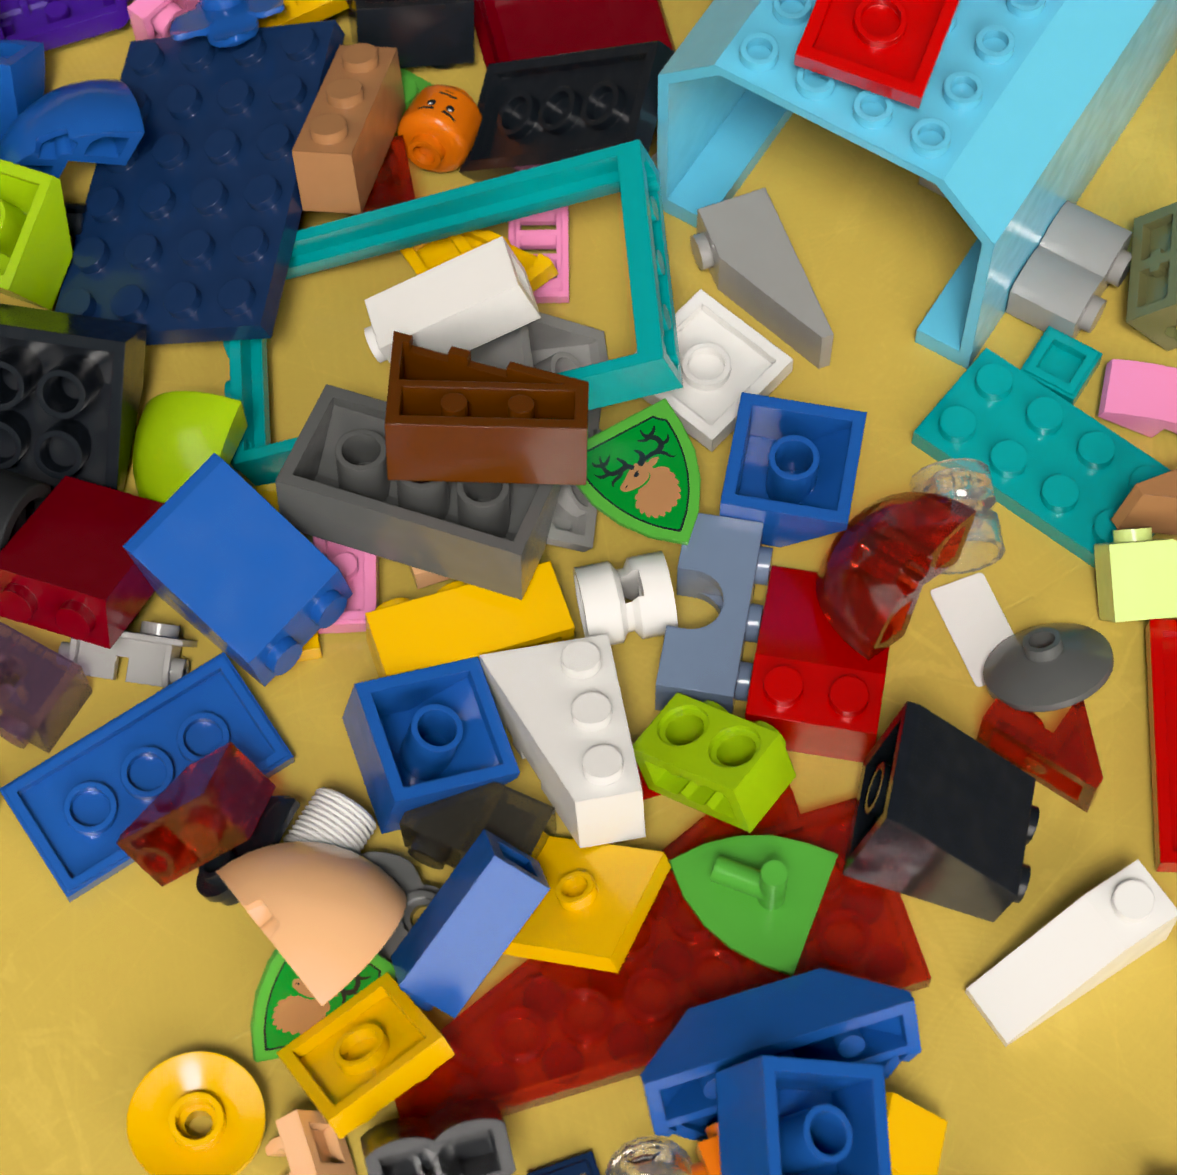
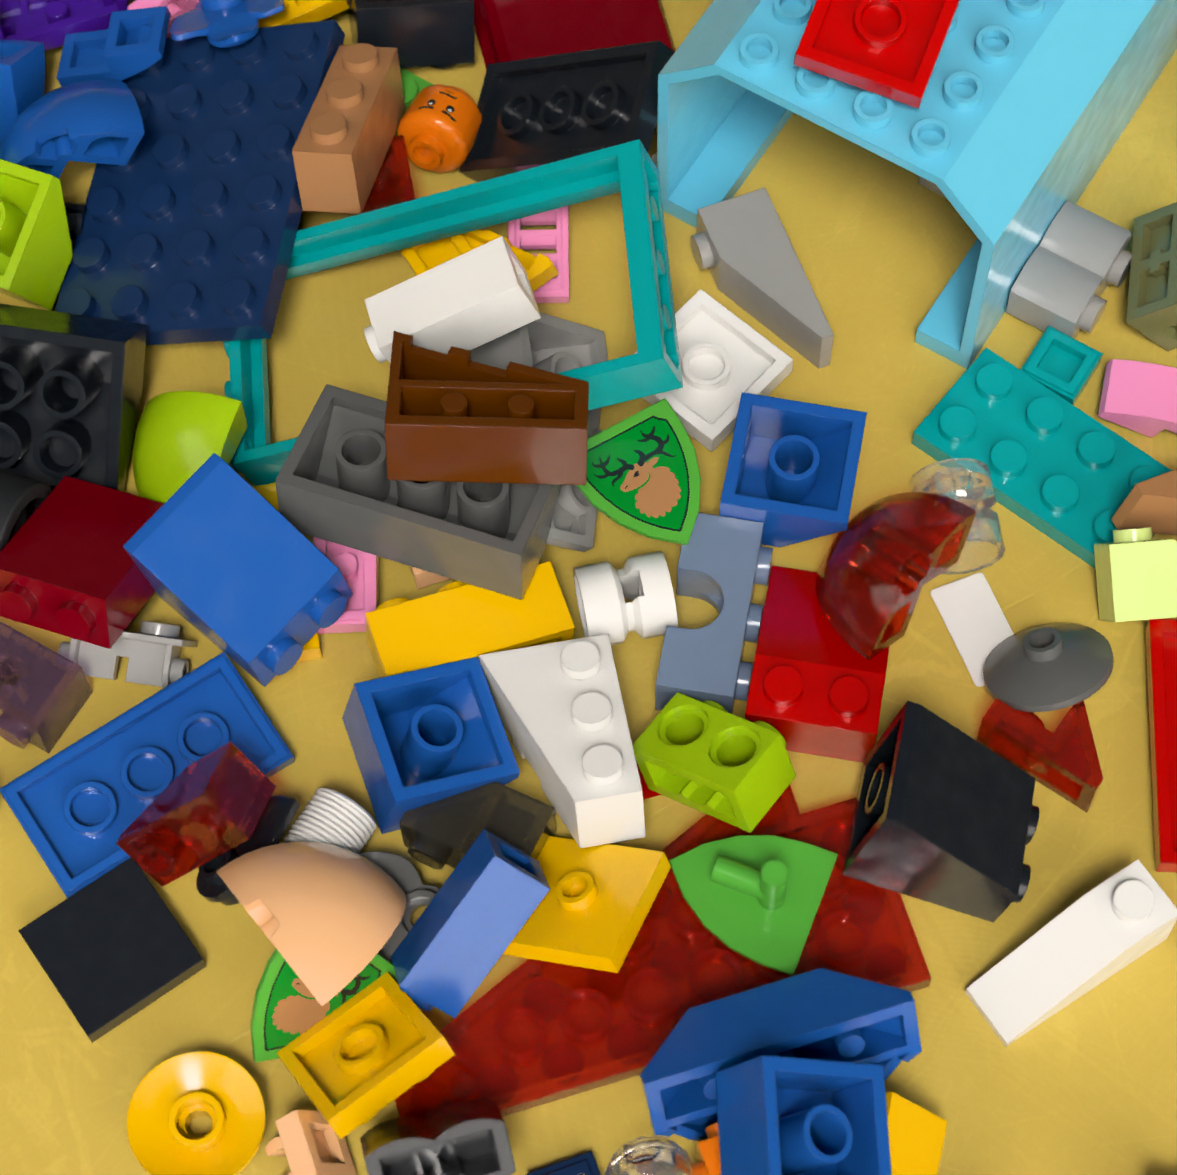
none -> black tile [19,856,206,1043]
none -> blue slope [56,6,171,86]

